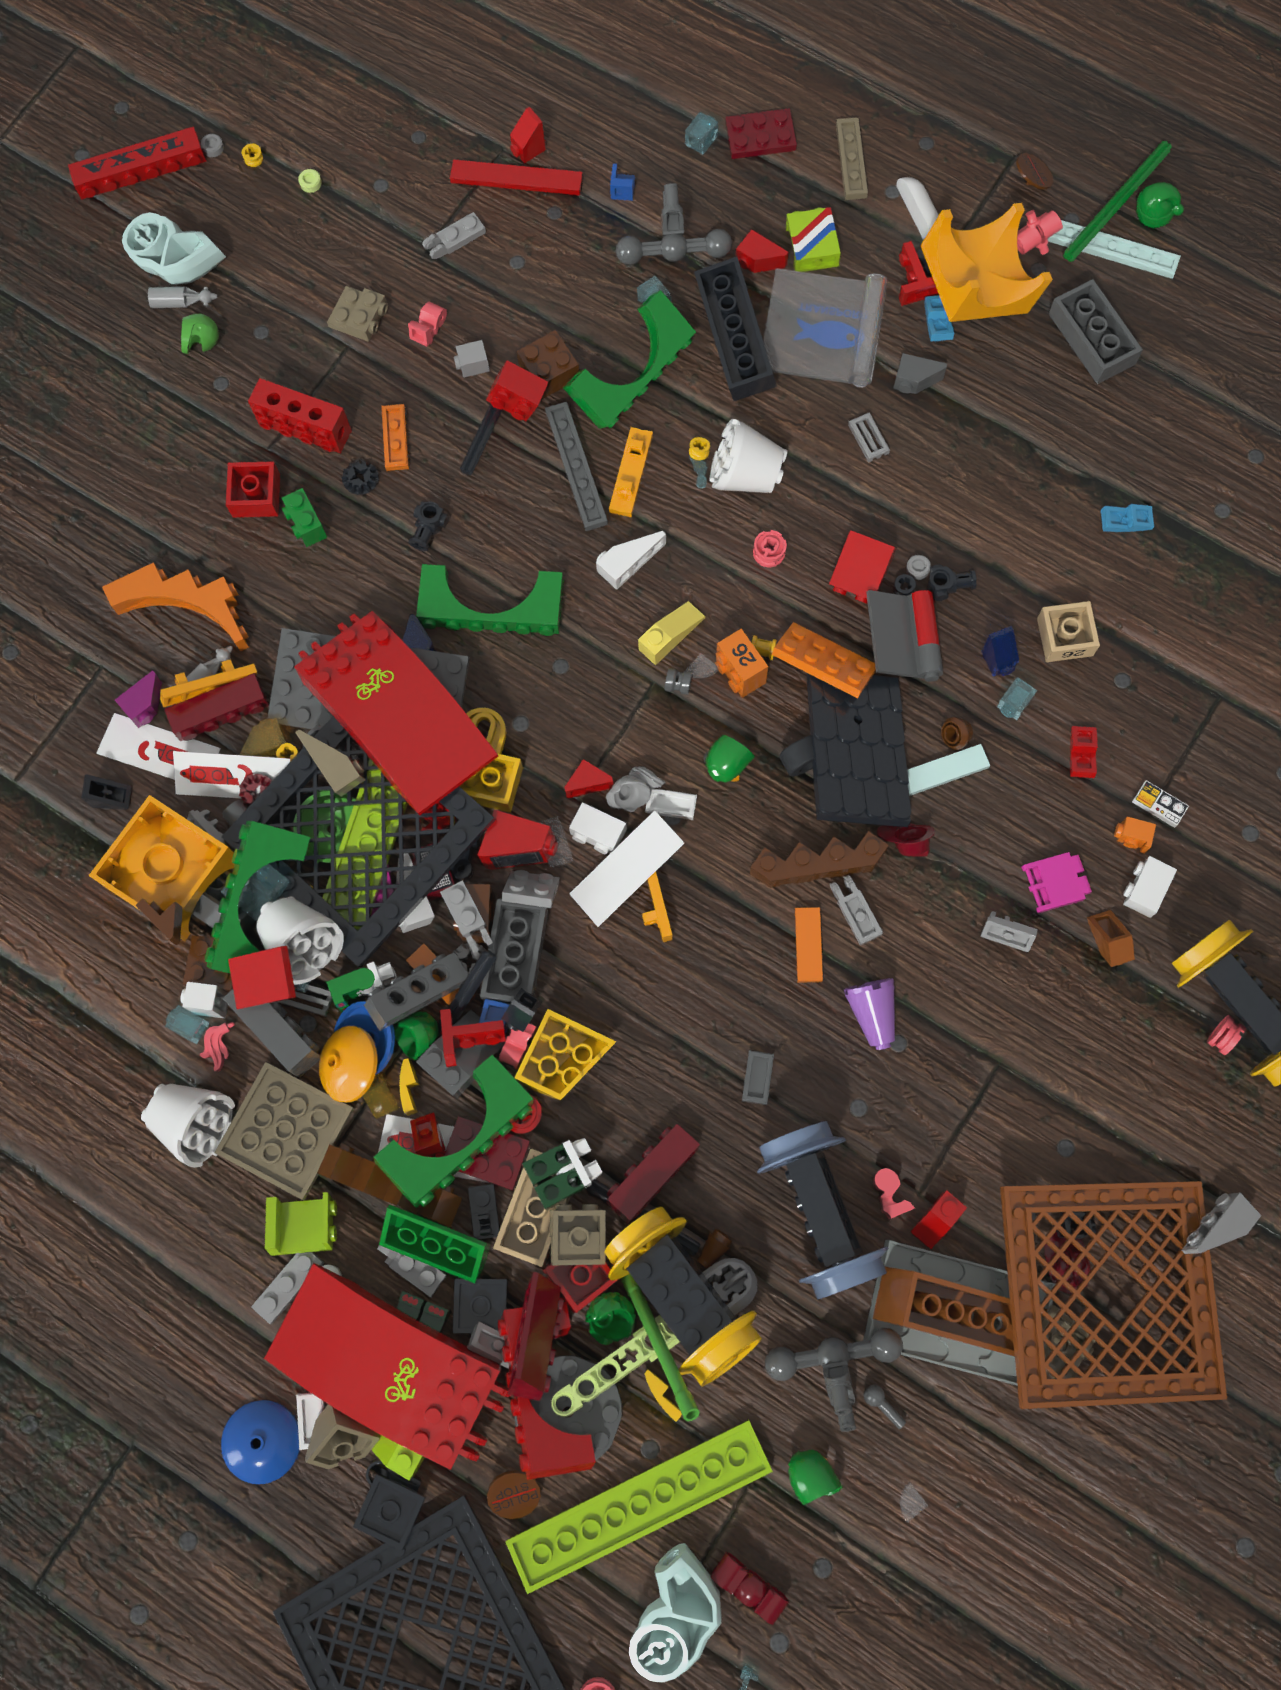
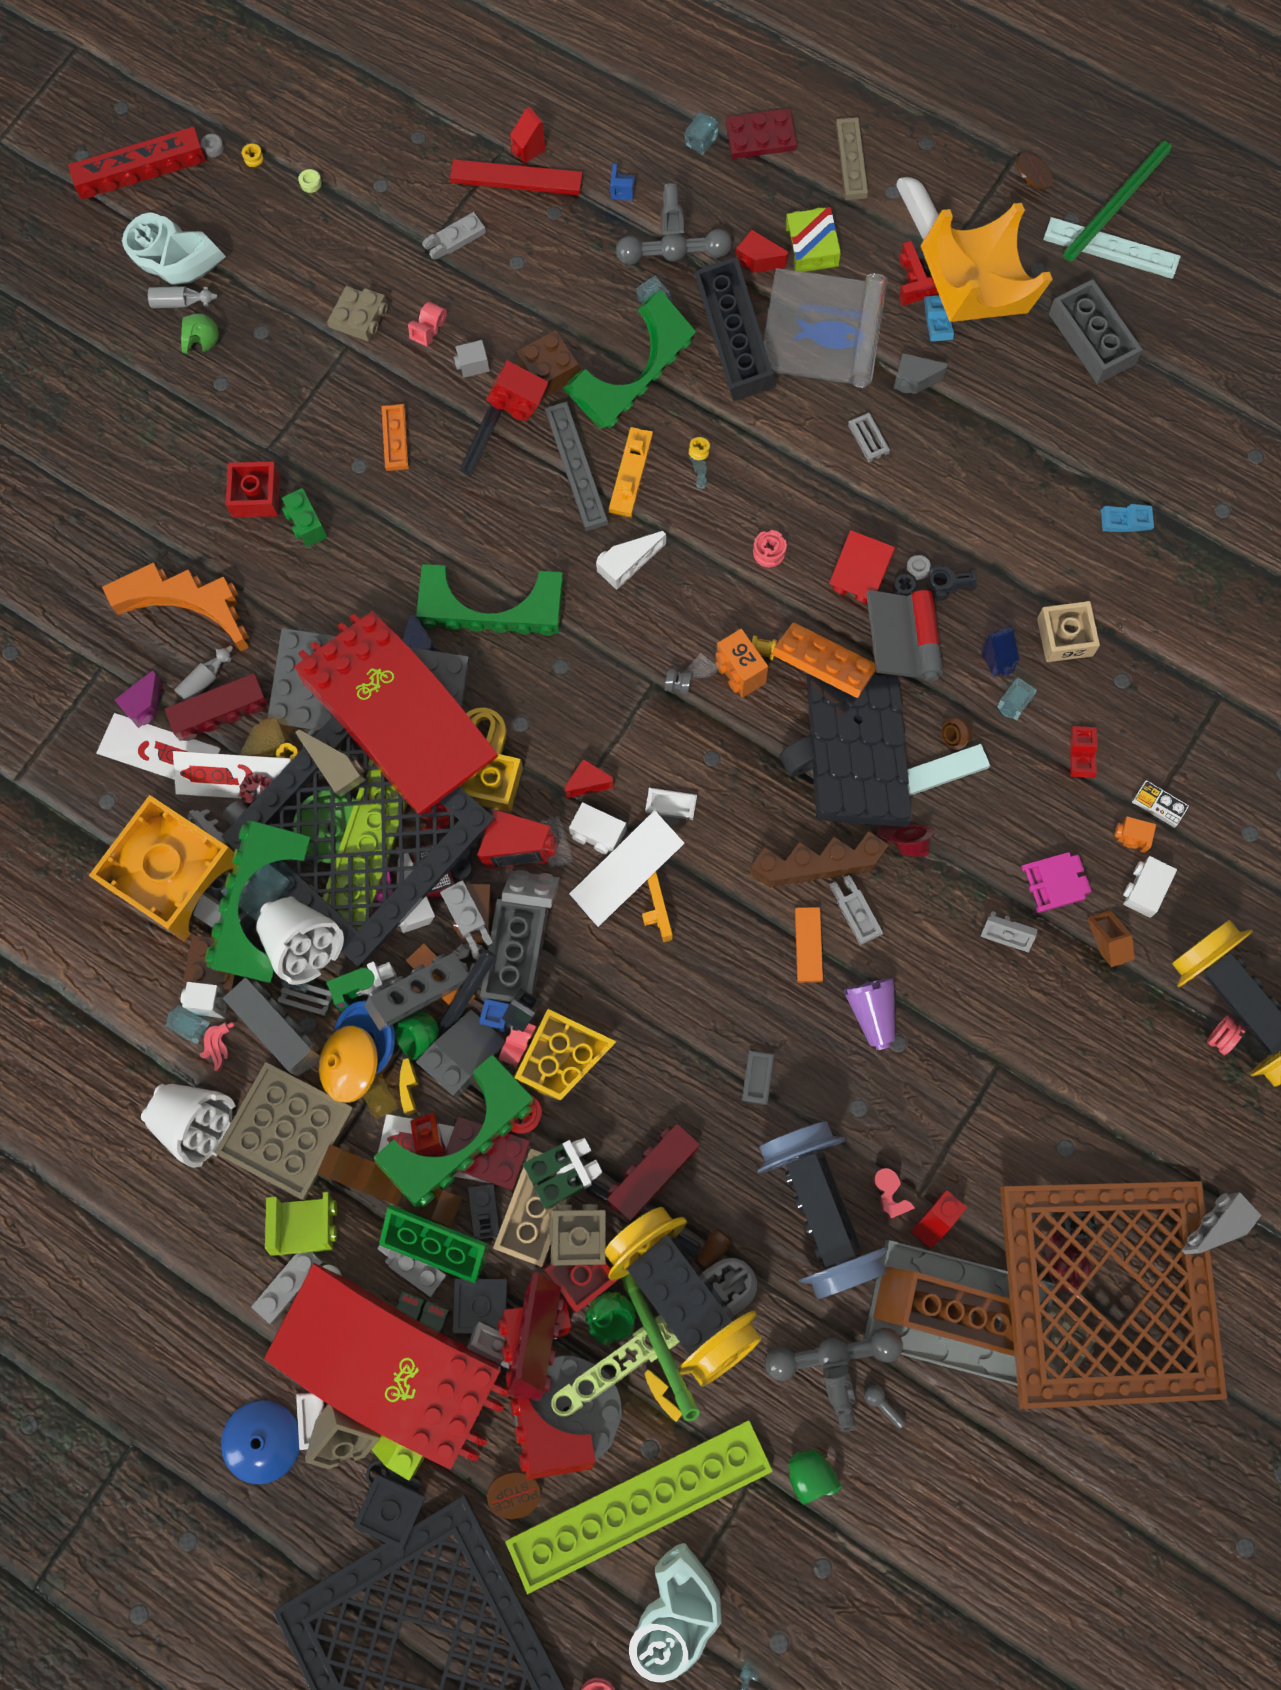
black slope [81,774,132,810] -> none
reddish brown slope [135,899,182,945] -> none
light orange hinge [160,659,257,708] -> none
red tile [228,946,296,1009] -> none
red brick [248,378,352,454] -> none
black gear [341,459,379,495] -> none
black connector [408,501,449,551] -> none
red bracket [440,1009,506,1067] -> none
light grey hair [606,766,665,812] -> none
light yellow slope [638,601,705,665] -> none
green piece [705,735,755,783] -> none
white cone [710,419,787,493] -> none
dark red piece [710,1552,790,1625] -> none
clear tile [900,1482,928,1523] -> none
coral pin [1017,210,1063,255] -> none
green piece [1136,182,1184,228] -> none

